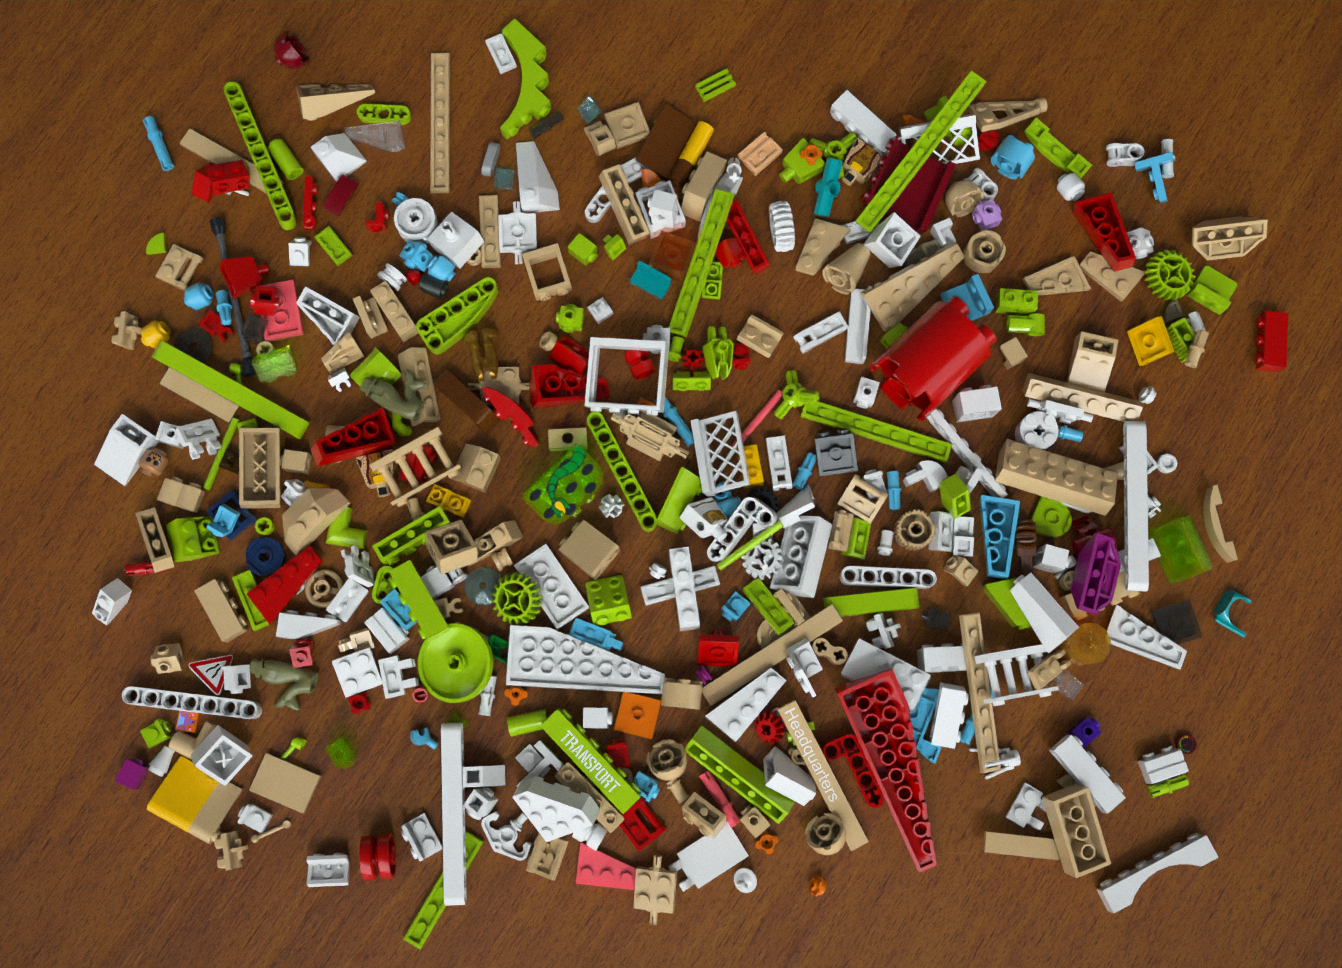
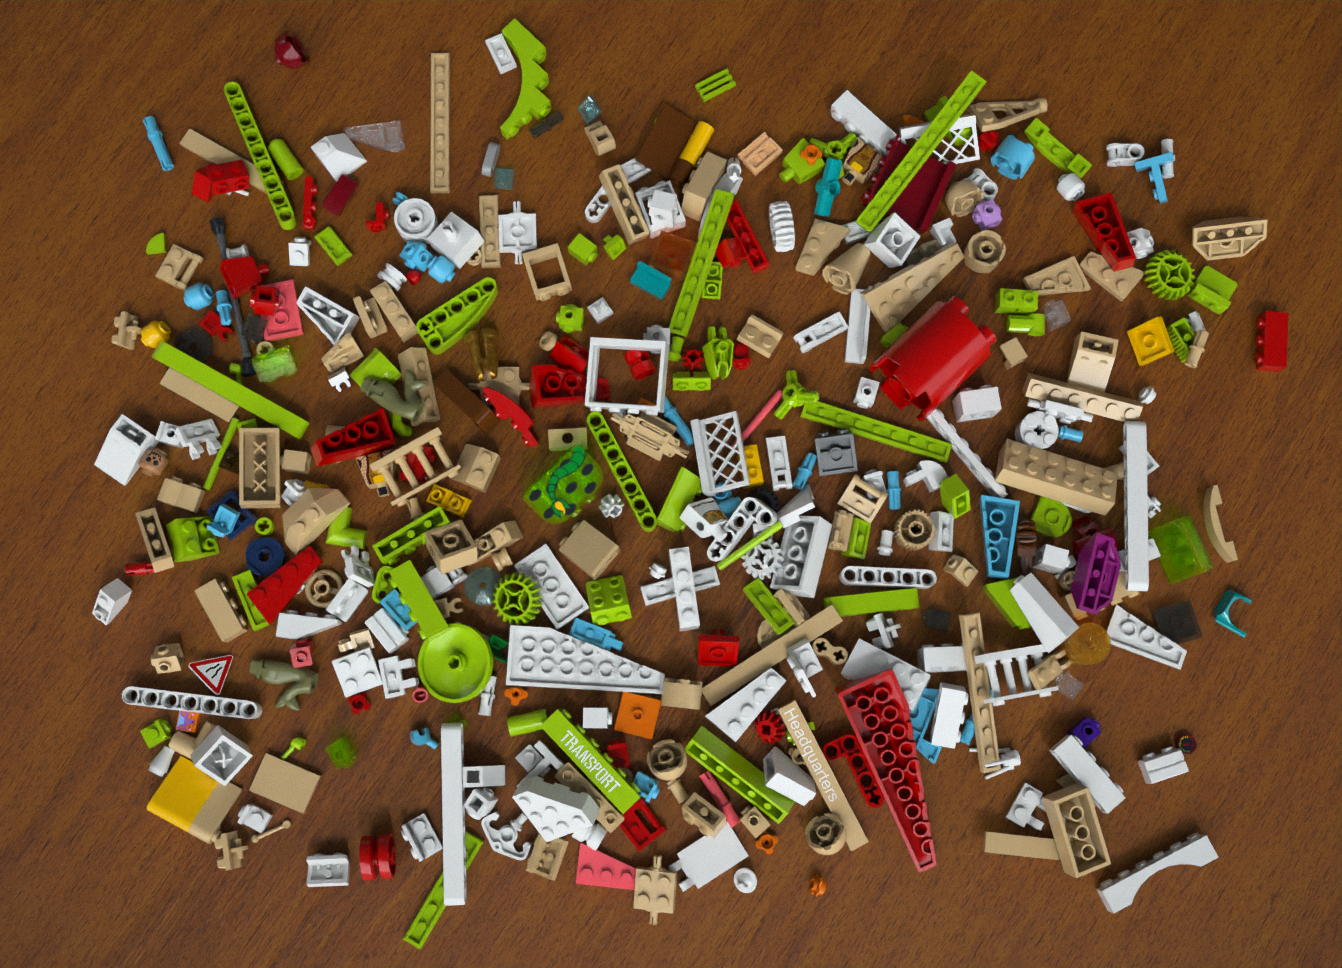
magenta brick [115,757,150,790] -> none
white brick [221,664,251,694] -> none
tan wedge [296,84,375,121] -> none
lime beam [357,104,411,125] -> none
pearl dark grey brick [419,275,449,299] -> none
white wedge [516,141,560,213] -> none
tan plate [604,102,650,149] -> none
orange tile [641,169,661,188] -> none
magenta bush [694,665,712,685] -> none
medium azure bracket [721,591,751,622] -> none
medium azure bracket [940,274,994,321] -> none
white slope [953,516,974,556] -> none
white plate [955,466,983,494] -> none
lime axle [1147,774,1189,798] -> none
white tile [1156,454,1177,473] -> none
dark tan tile [1163,299,1184,324] -> none
none -> white bush [226,244,250,259]
none -> clear brick [1044,299,1071,331]

